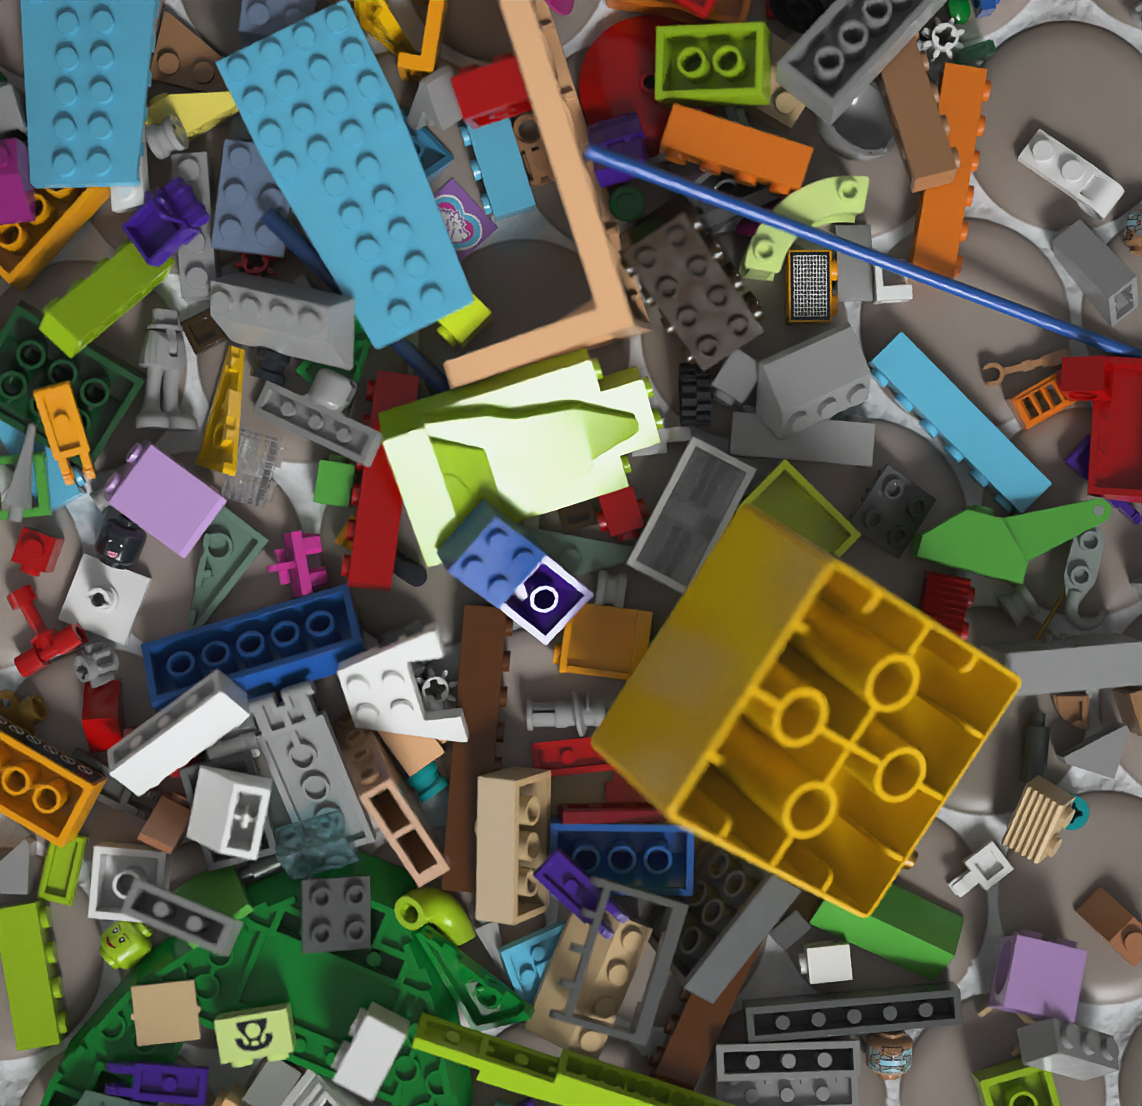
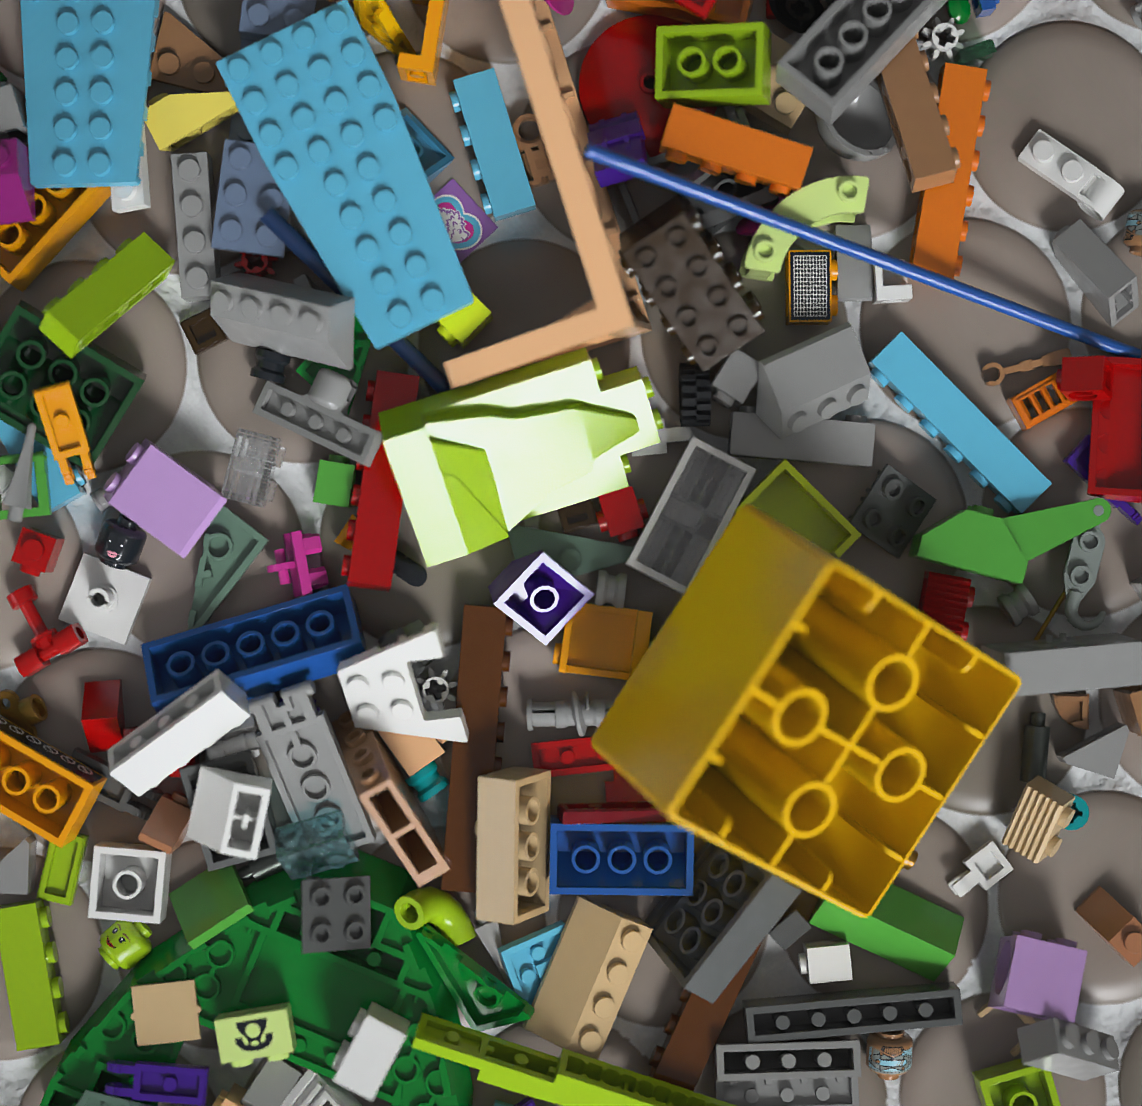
light grey gear [74,641,119,688] -> none
light grey brick [120,878,243,956] -> none
dark purple piece [121,177,210,267] -> none
light grey piece [136,309,197,431] -> none
light grey wheel [145,115,189,159] -> none
yellow wing [195,345,245,476] -> none
light grey slope [406,64,462,132] -> none
blue brick [436,498,547,609] -> none
red brick [450,52,534,130] -> none
dark purple hinge [533,847,630,940] -> none
dark grey hinge [548,876,689,1046] -> none
green tile [609,185,646,222] -> none

